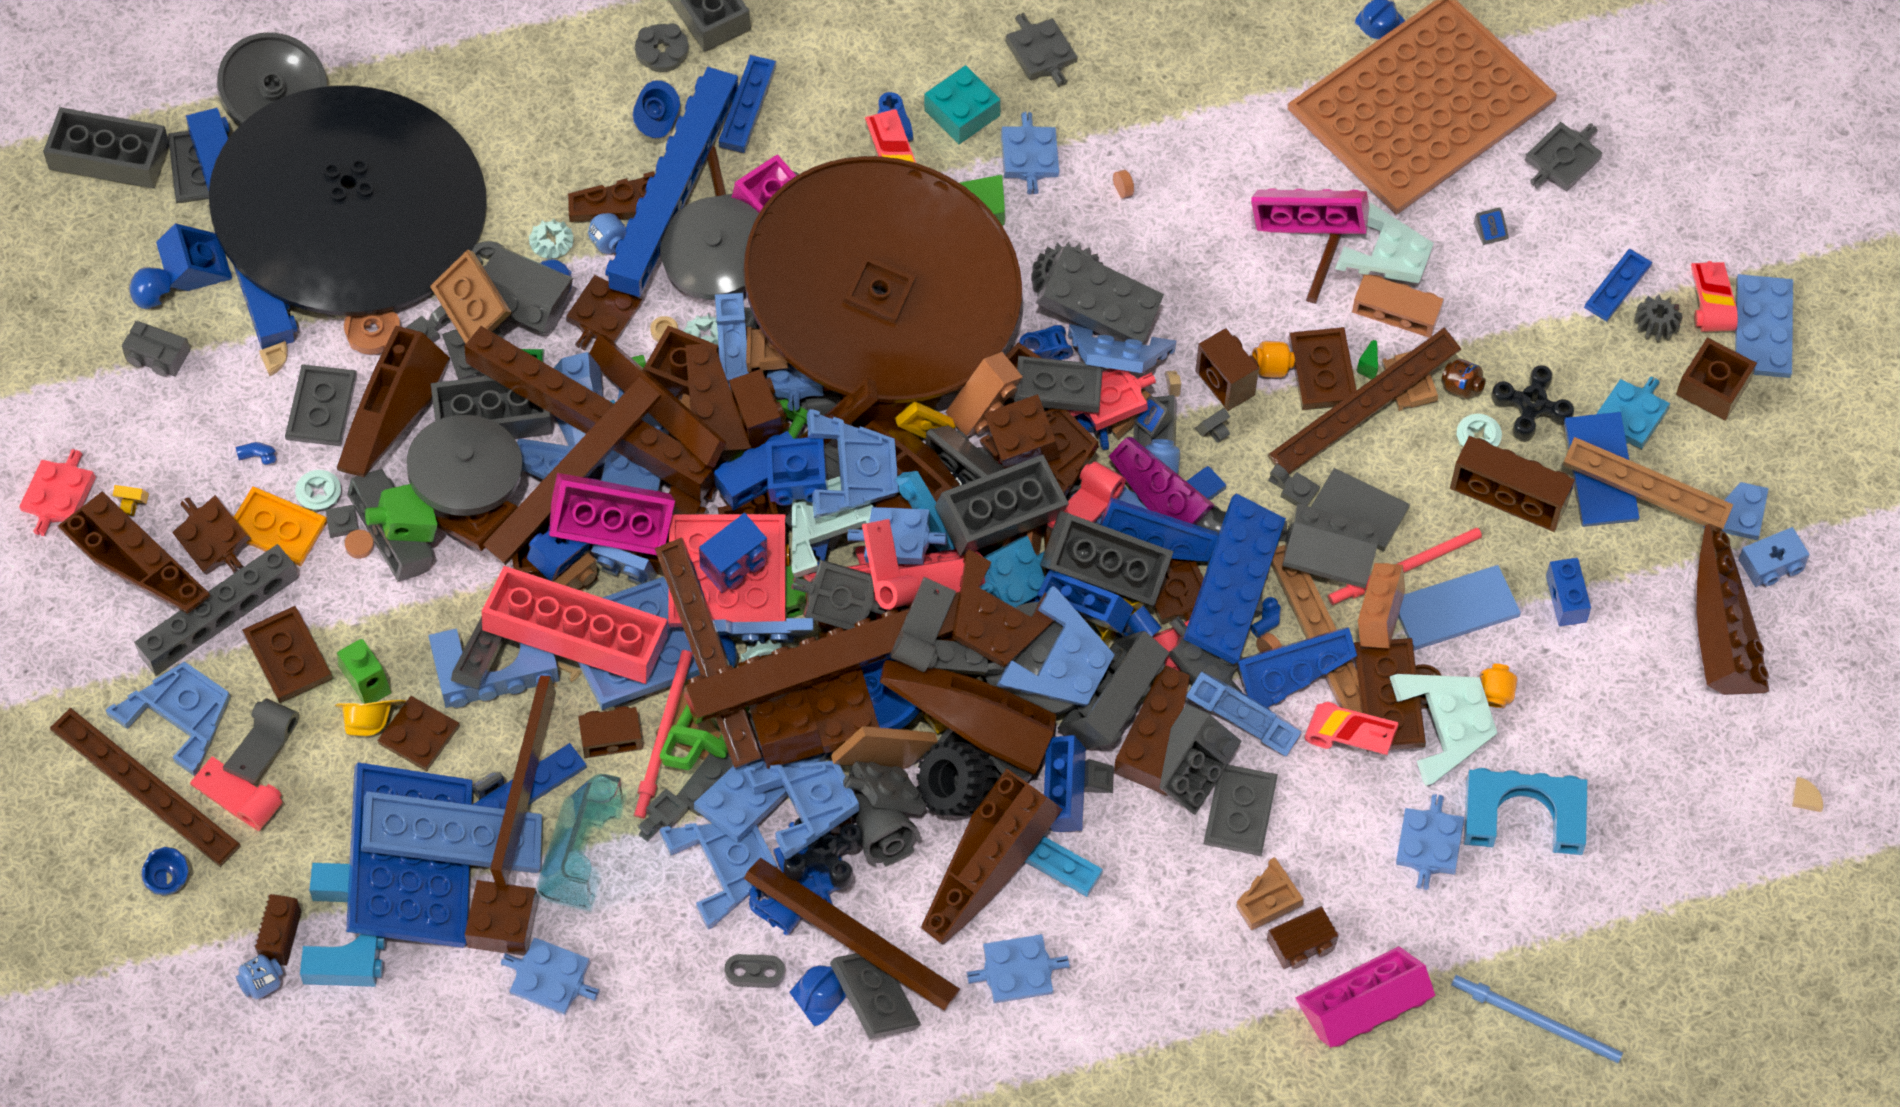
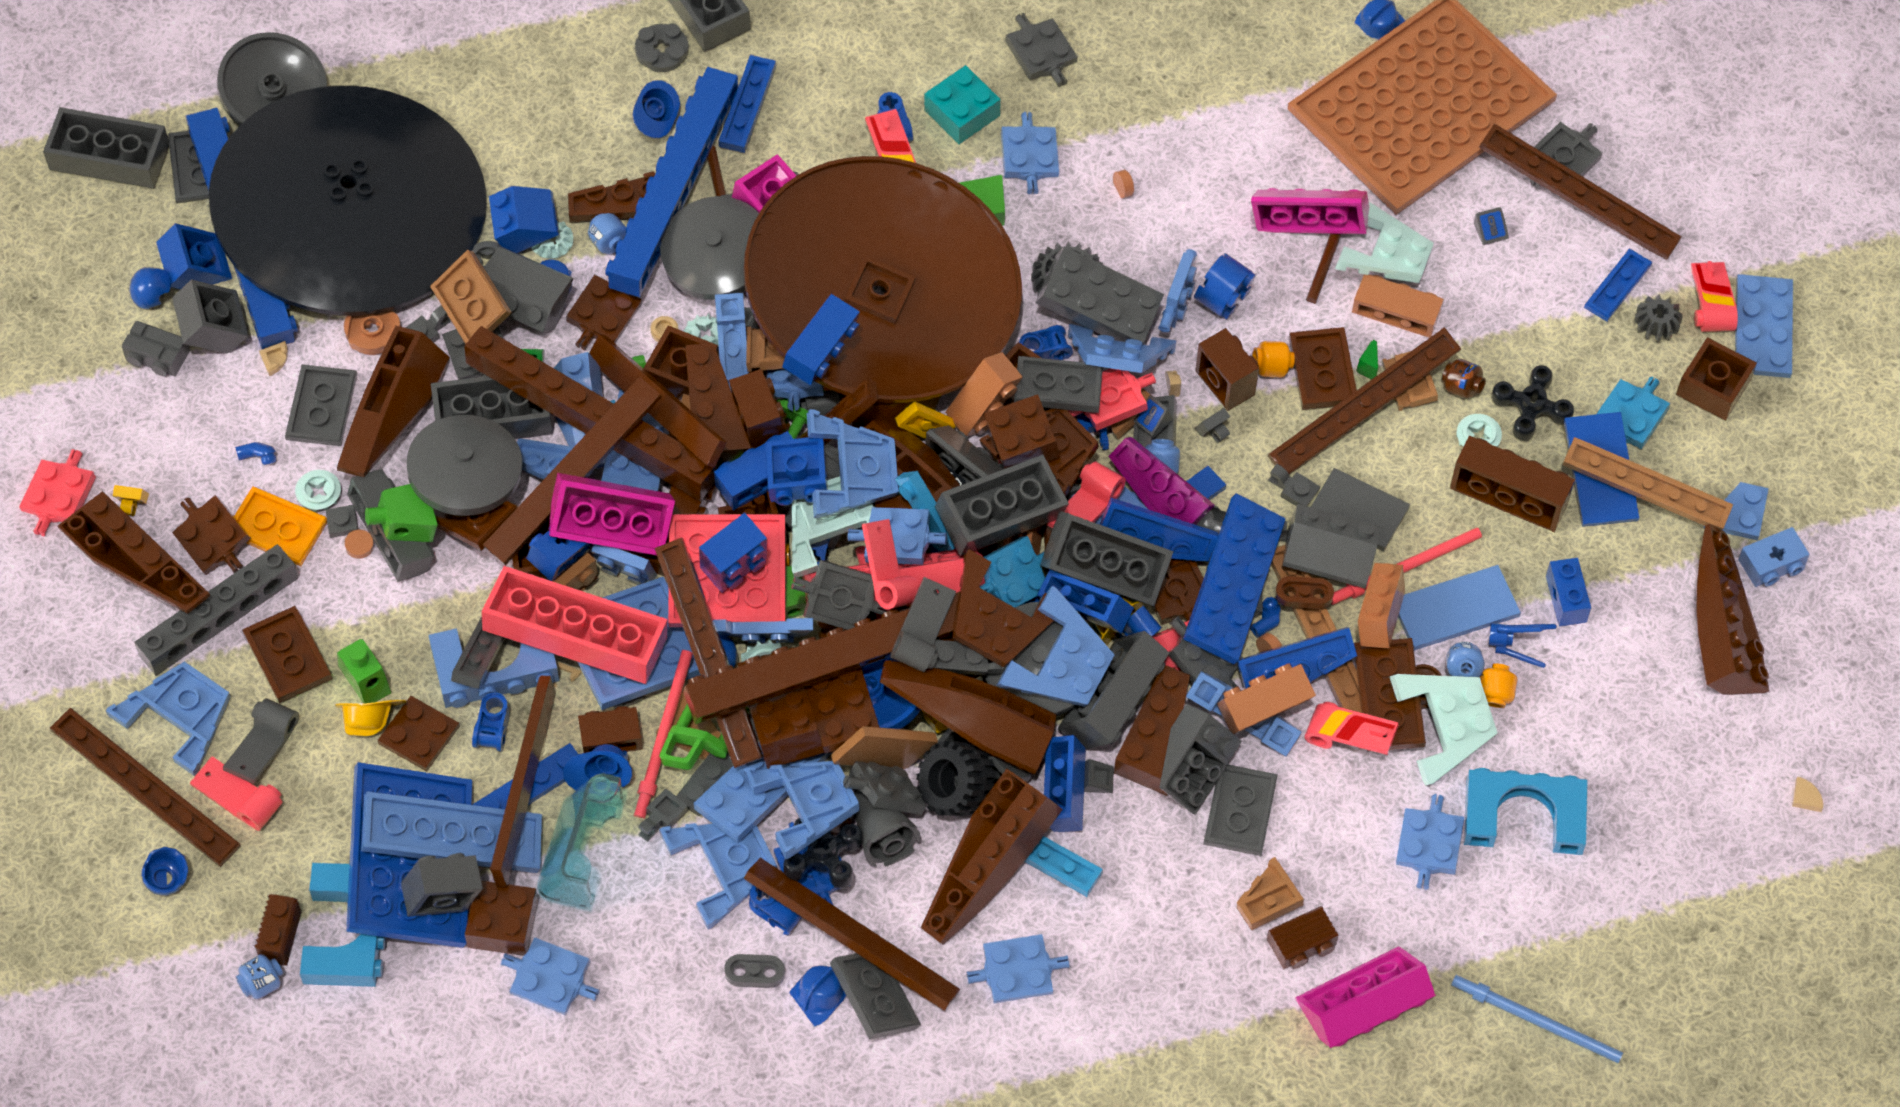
dark grey slope [472,771,504,800] -> none
none -> dark grey brick [172,279,248,354]
none -> dark grey brick [401,853,483,917]
none -> blue piece [472,692,510,752]
none -> blue slope [489,186,559,253]
none -> blue piece [563,744,633,791]
none -> blue brick [782,294,860,385]
none -> medium blue plate [1158,249,1197,332]
none -> blue brick [1194,253,1256,320]
none -> nougat brick [1217,663,1316,734]
none -> reddish brown plate [1275,576,1334,609]
none -> medium blue head [1446,641,1485,677]
none -> reddish brown tile [1479,123,1682,260]
none -> blue plant [1489,623,1557,668]

